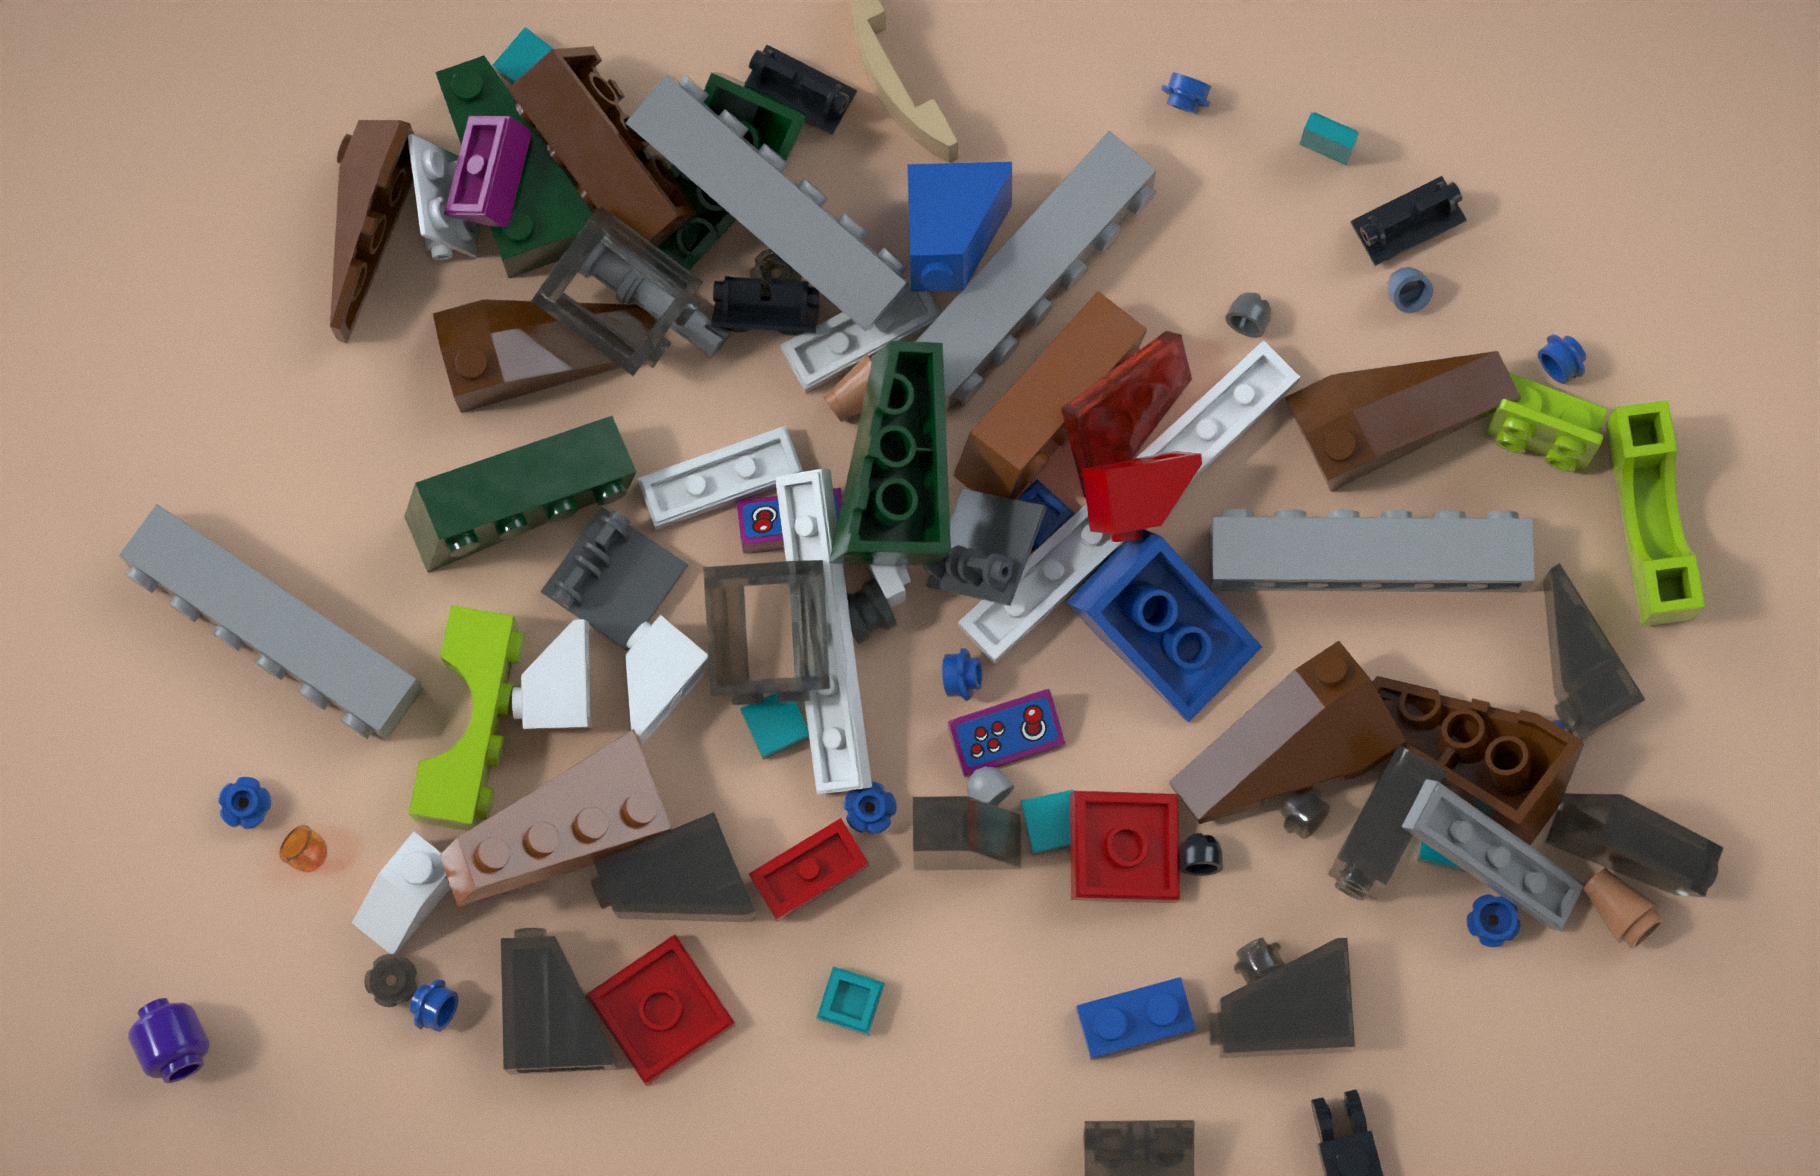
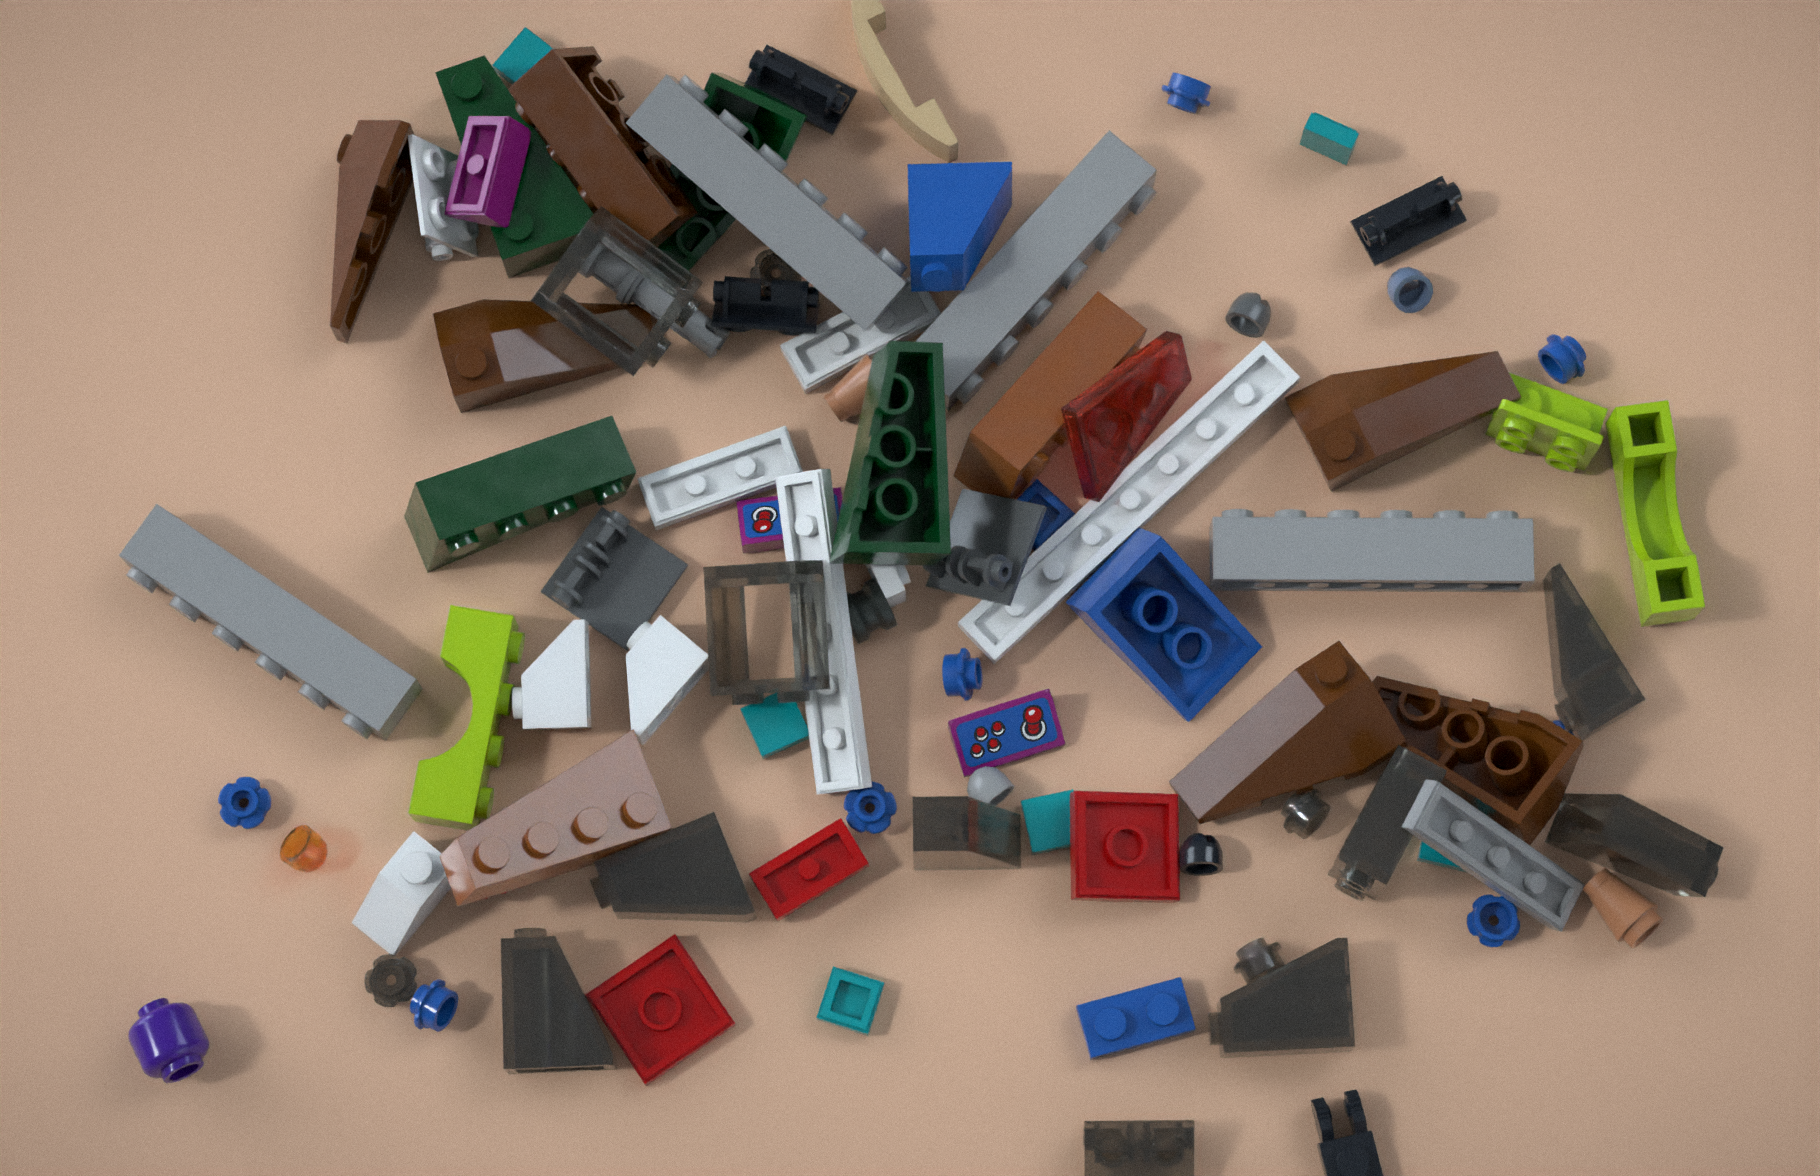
red slope [1082,451,1202,542] -> none

